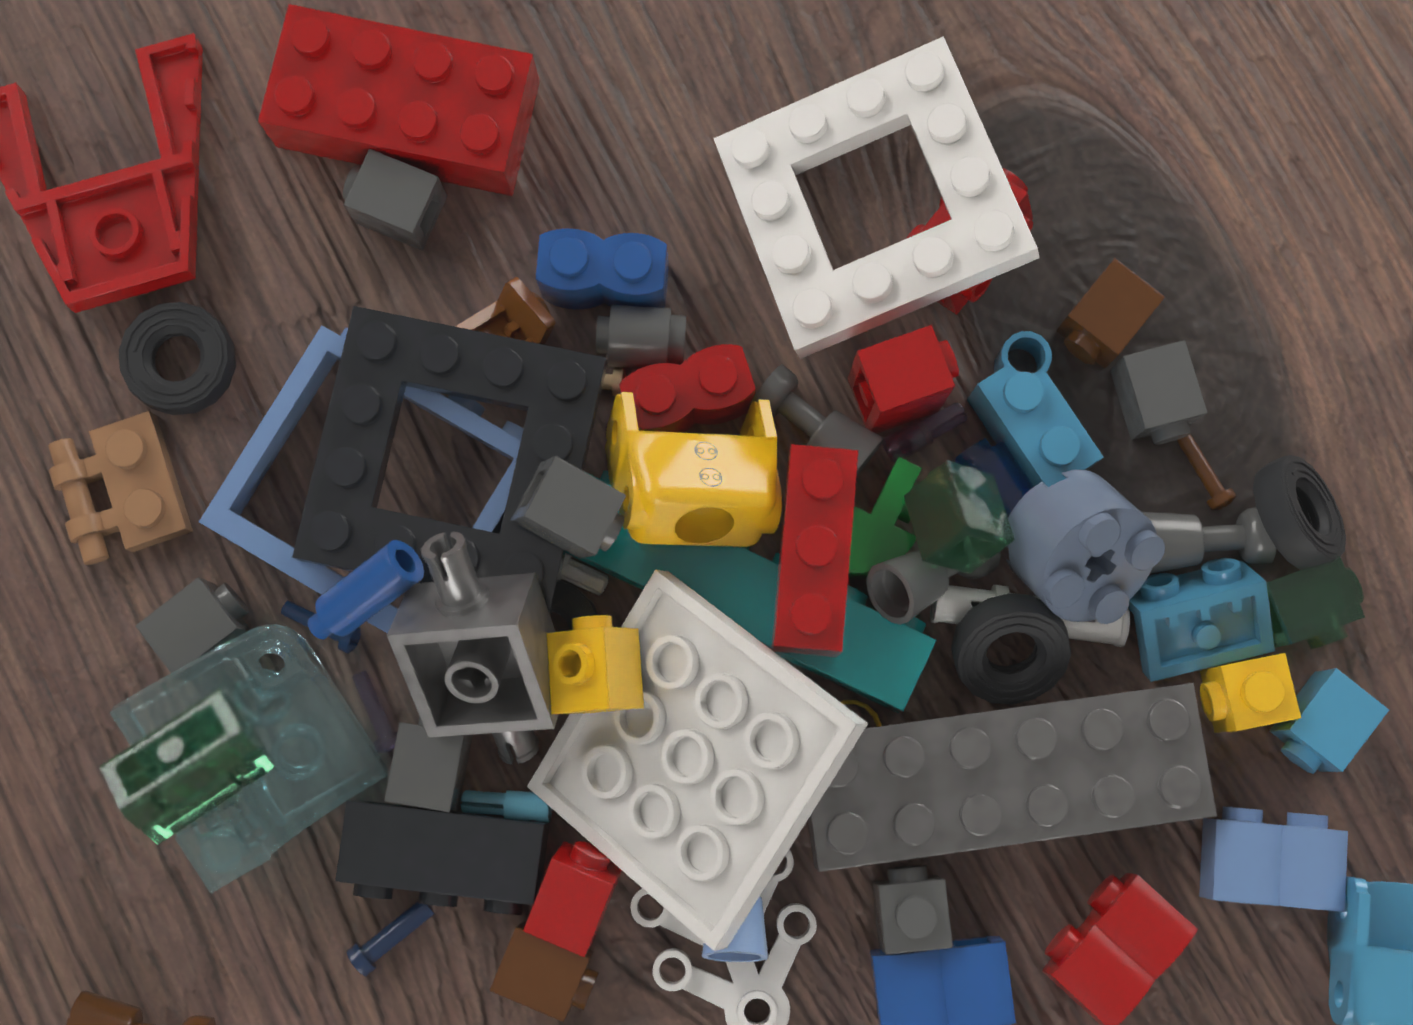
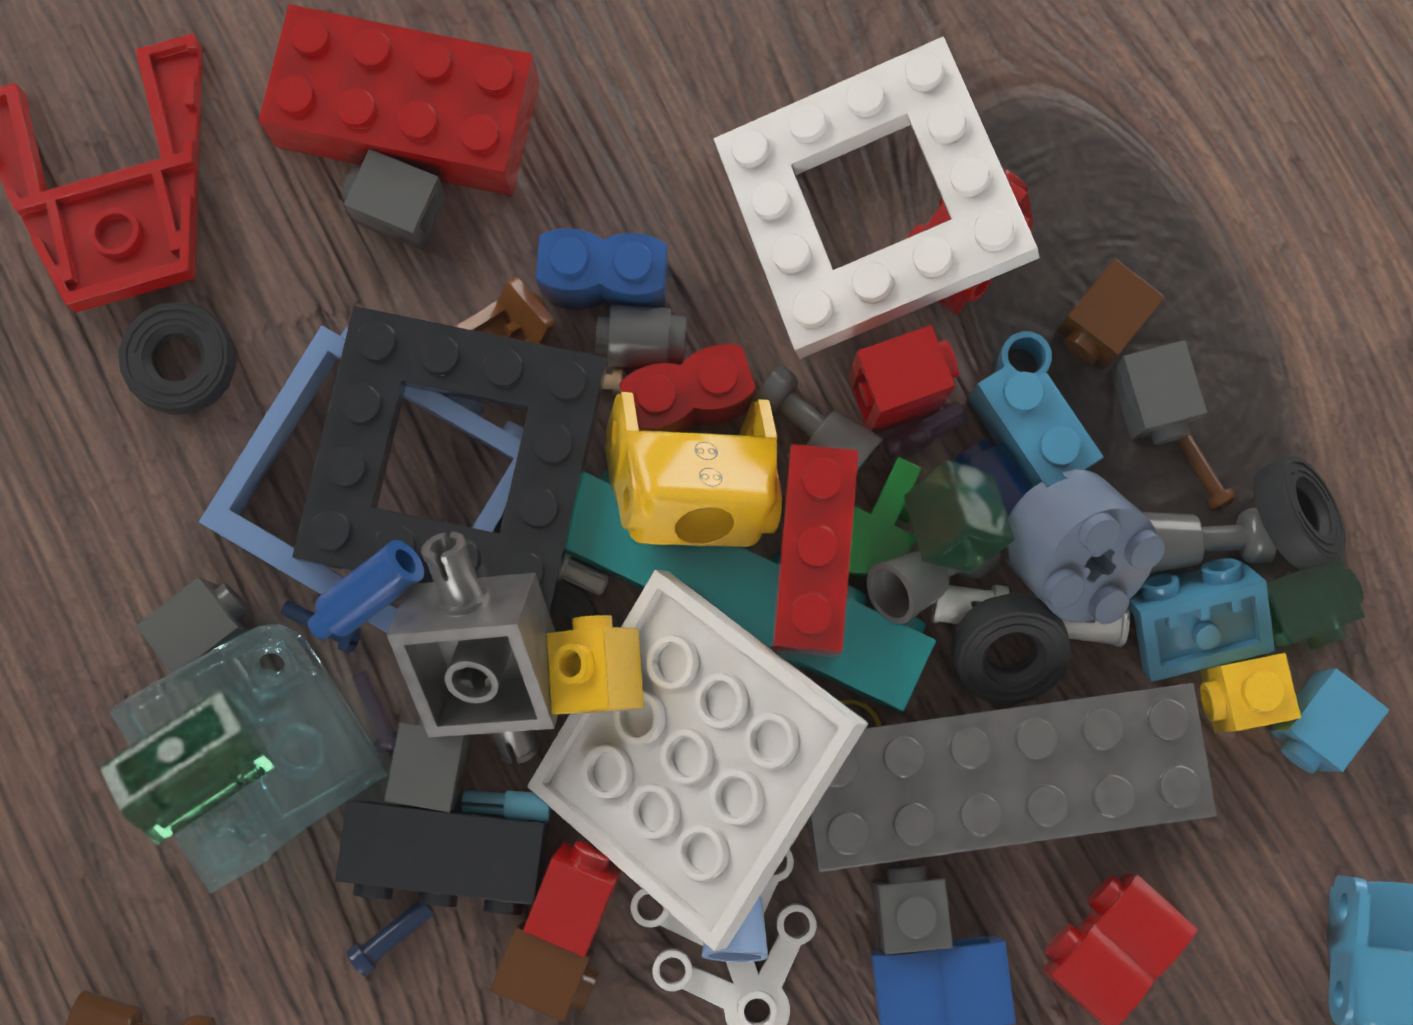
medium nougat plate [48,411,193,565] -> none
dark grey brick [510,456,626,558] -> none
medium blue brick [1199,807,1348,912] -> none

